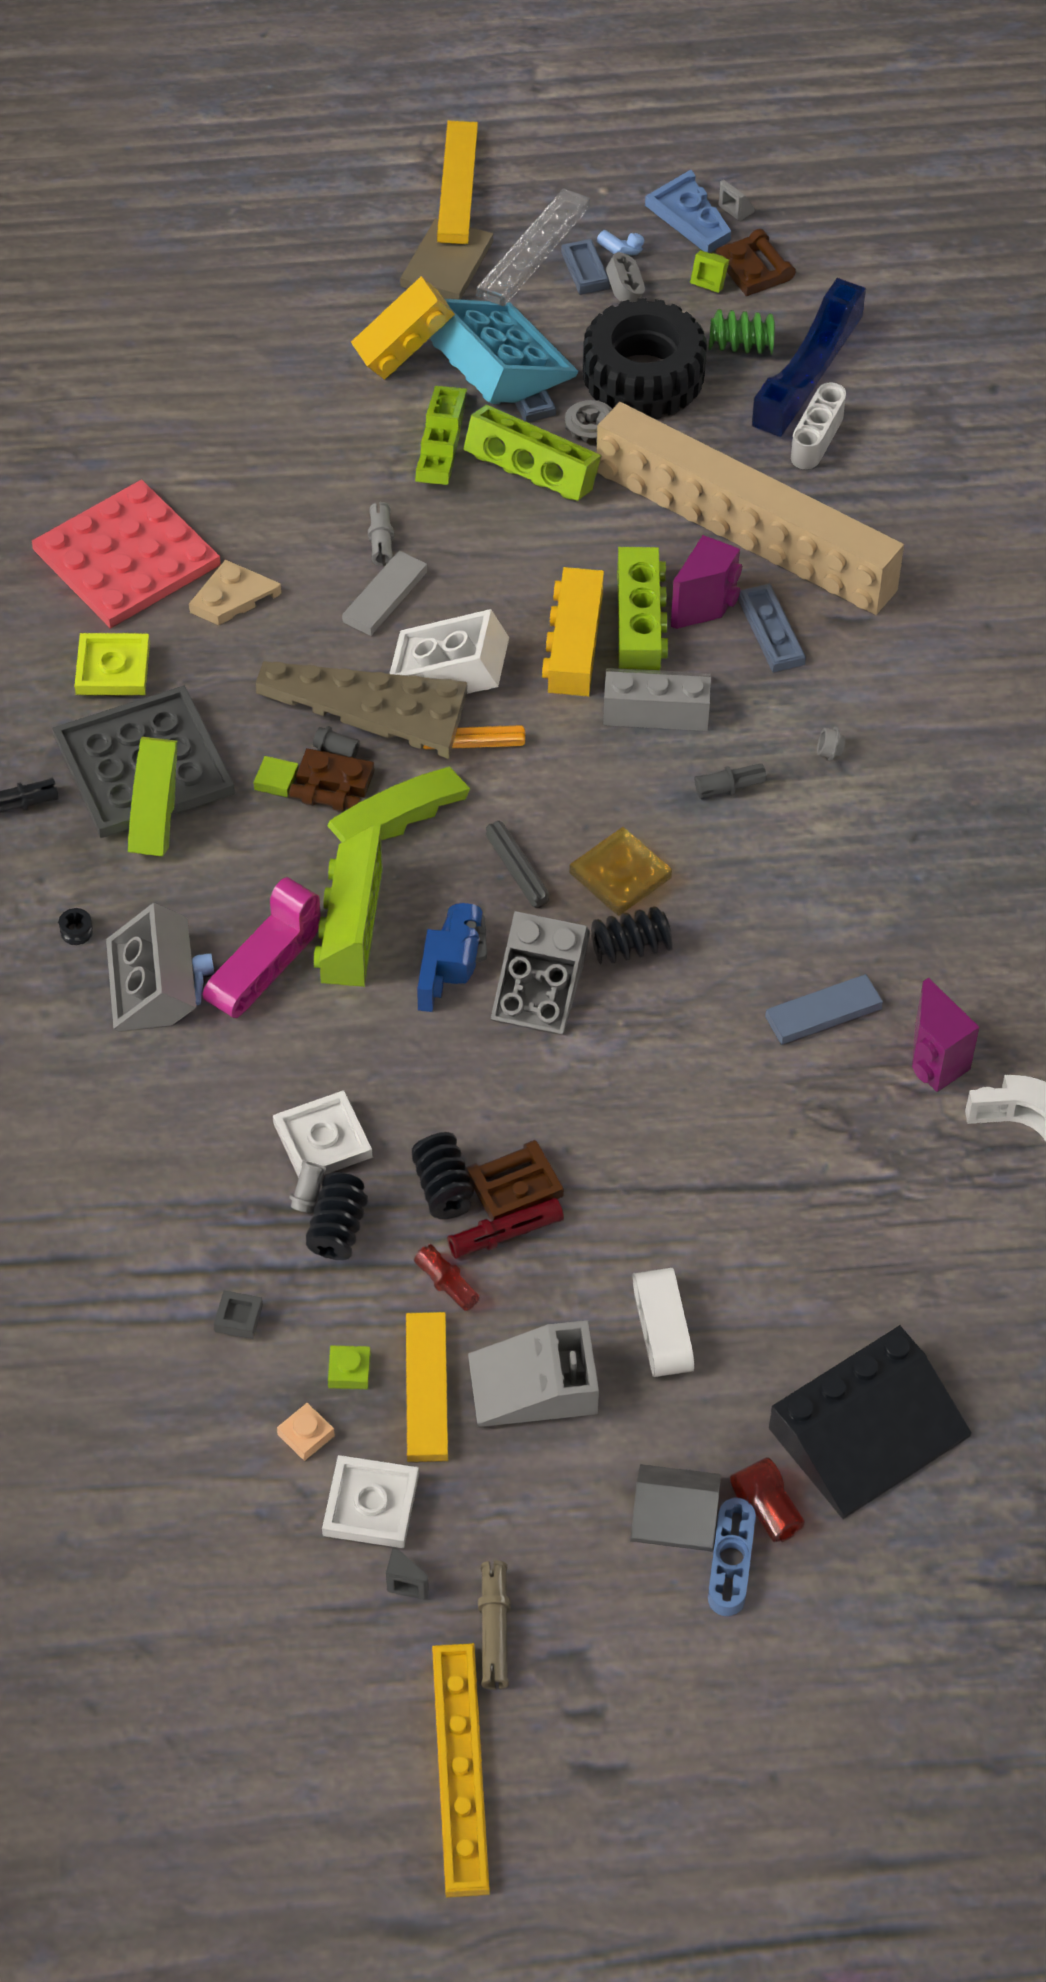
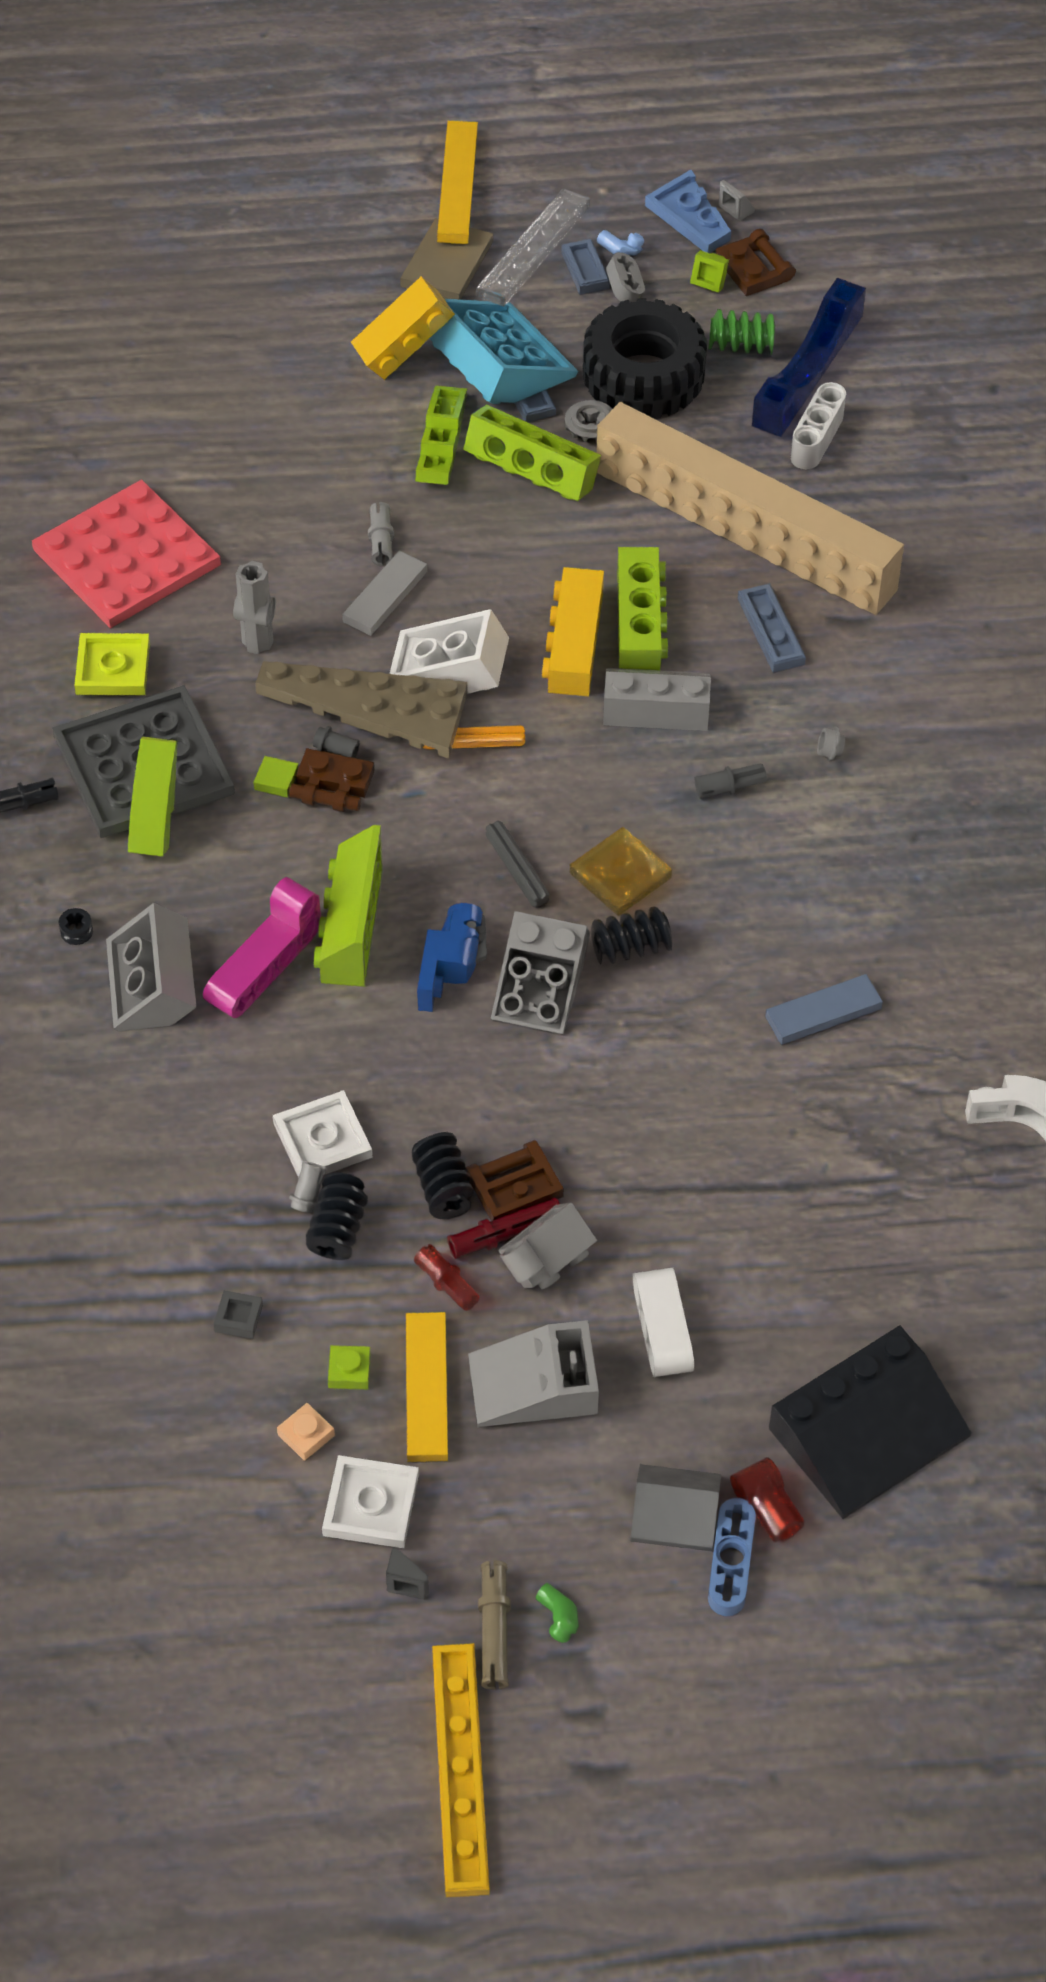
tan wing [189,560,281,625] -> none
light blue hand [192,953,214,1005] -> none
lime slope [327,766,470,842] -> none
magenta slope [671,535,743,629] -> none
magenta slope [912,978,979,1092] -> none
none -> light grey piece [233,561,276,654]
none -> light grey hinge [498,1202,597,1289]
none -> bright green arm [536,1583,579,1643]

